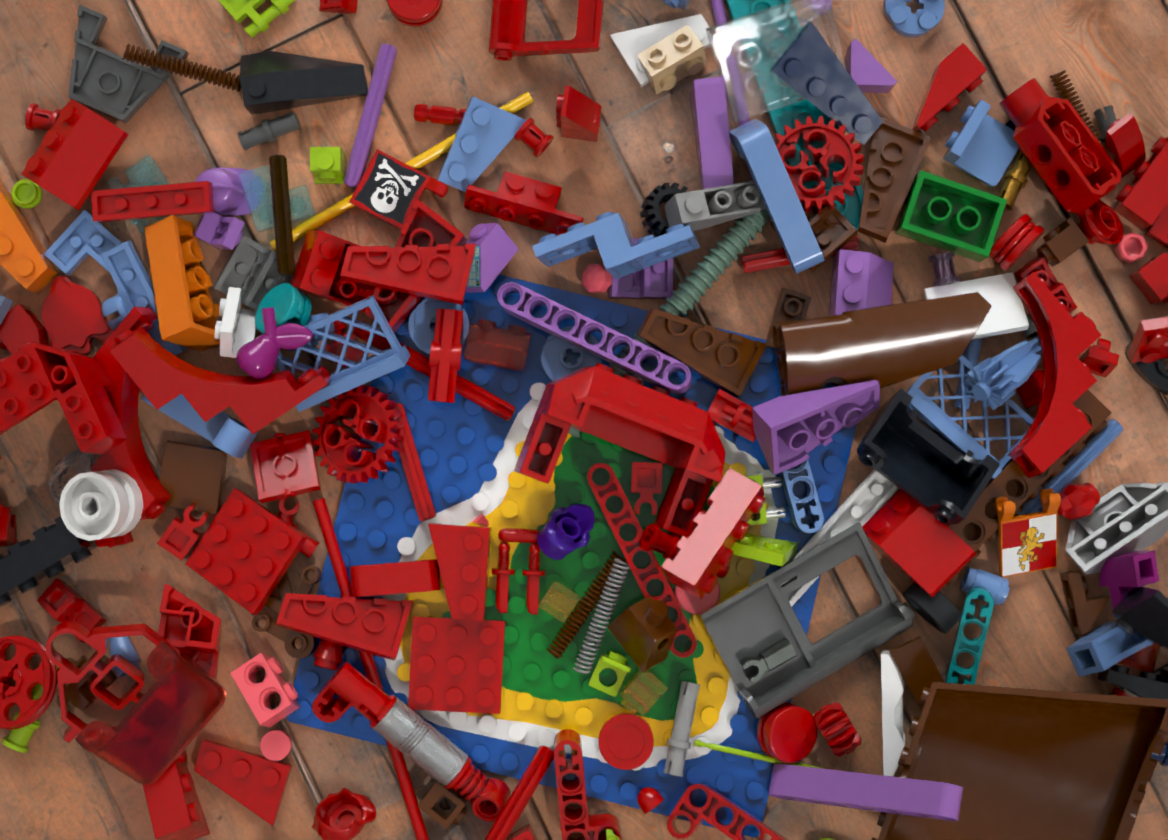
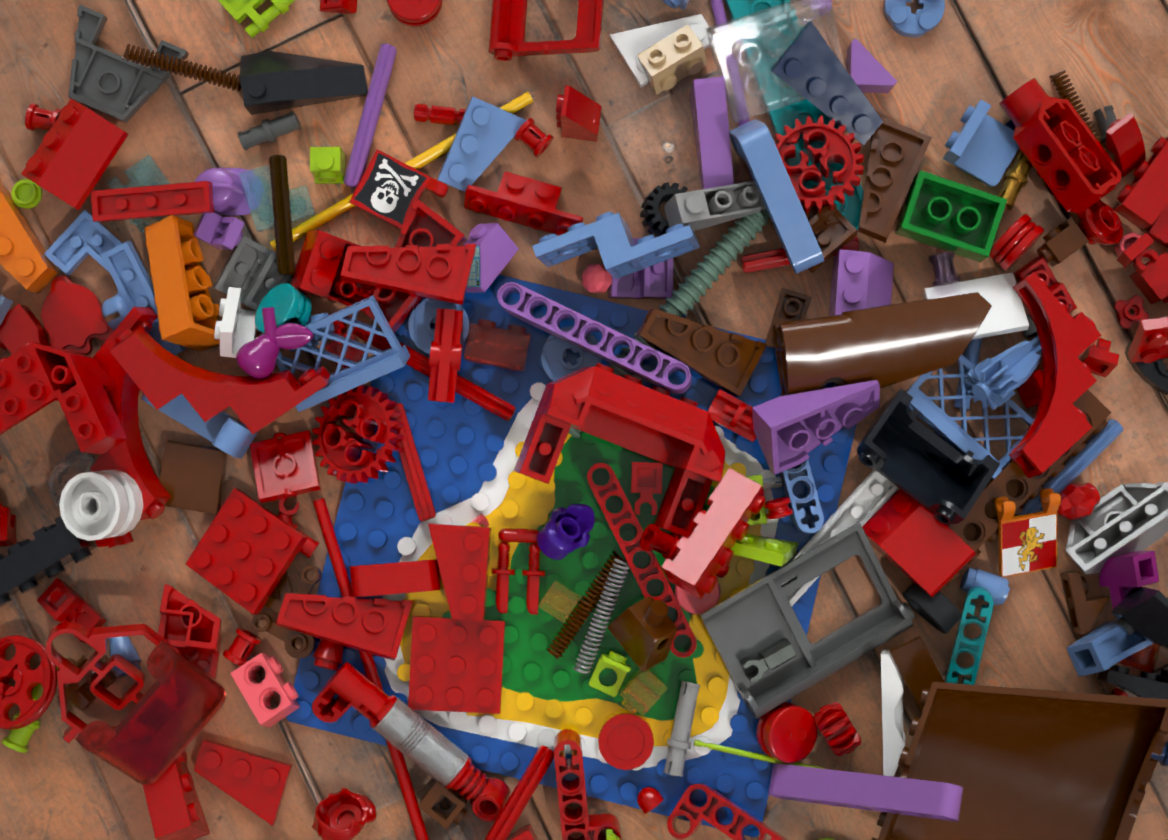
red plate [157,503,209,561] -> none
coral tile [260,729,292,761] -> none
red slope [912,43,987,132] -> none
none -> red bush [222,627,262,666]
none -> red bush [763,497,793,519]
none -> red plate [1114,295,1149,329]
none -> red tile [1117,232,1159,274]

